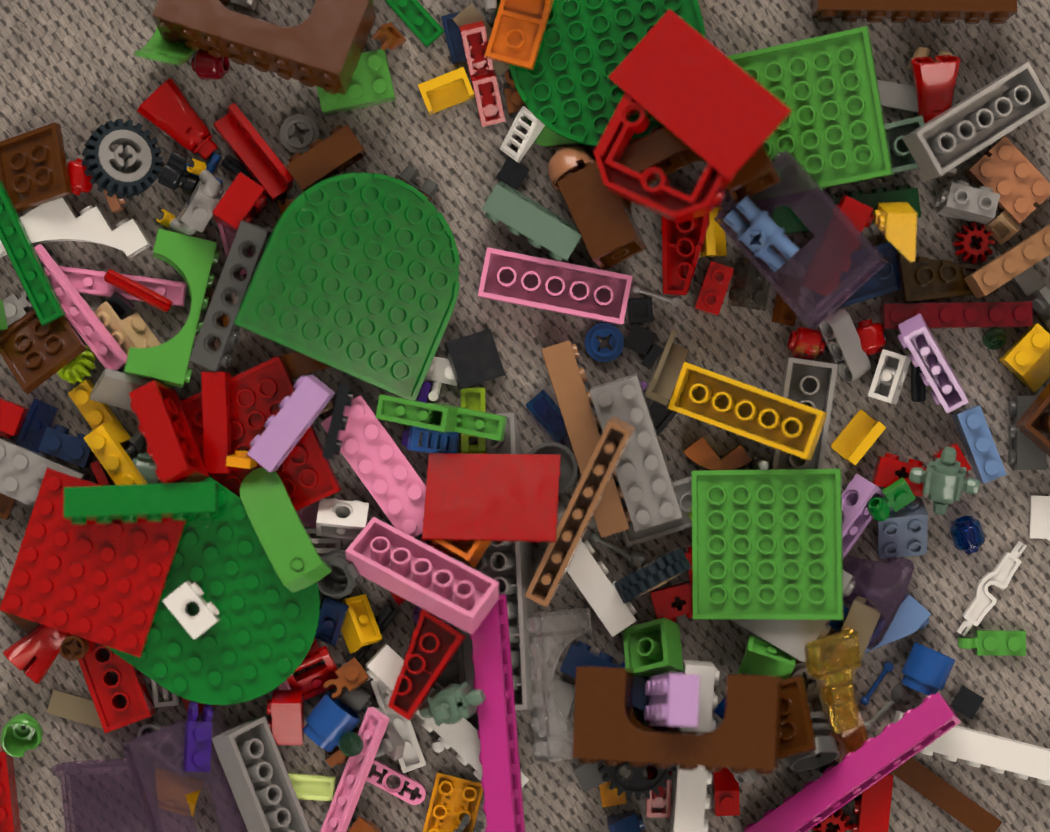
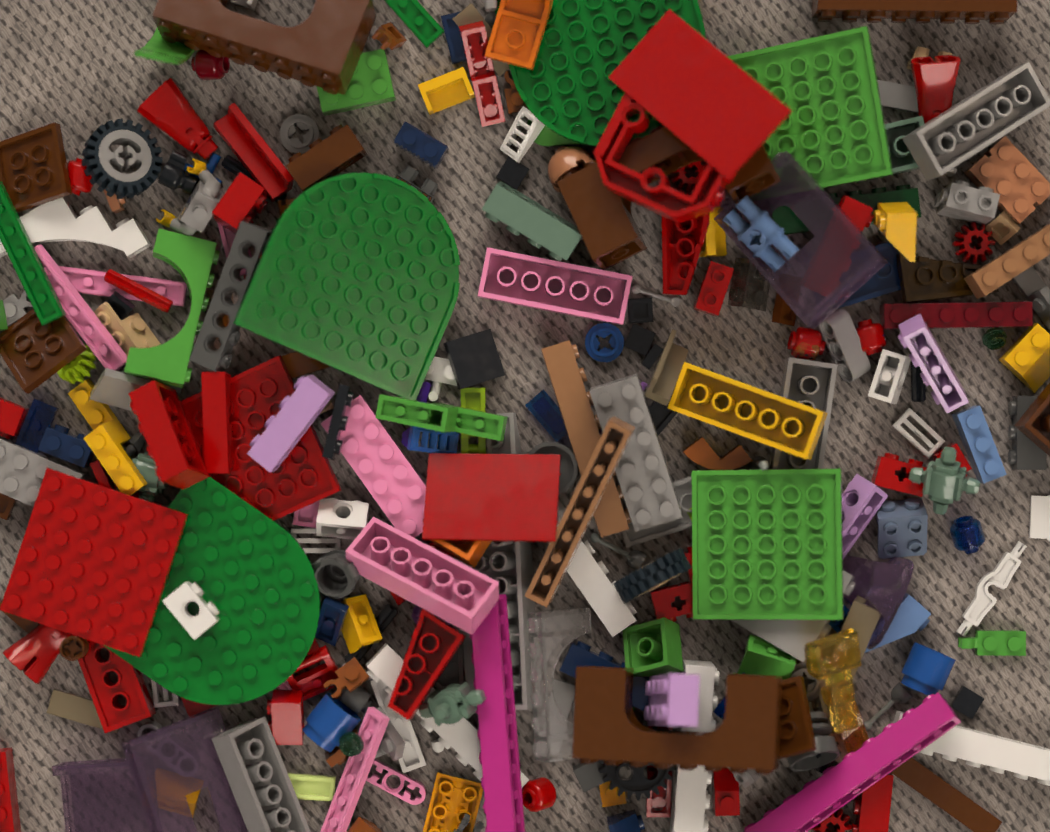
bright green helmet [0,713,43,758] -> none
green brick [64,482,219,525] -> none
dark purple hinge [183,701,213,772] -> none
light orange plate [226,450,257,469] -> none
bright green piece [240,468,332,593] -> none
yellow panel [830,410,887,465] -> none
blue hinge [860,662,894,706] -> none
green plate [868,477,916,522] -> none
none -> dark blue brick [394,121,449,169]
none -> red head [522,777,557,812]
none -> red gear [671,161,708,193]
none -> white tile [892,408,945,459]

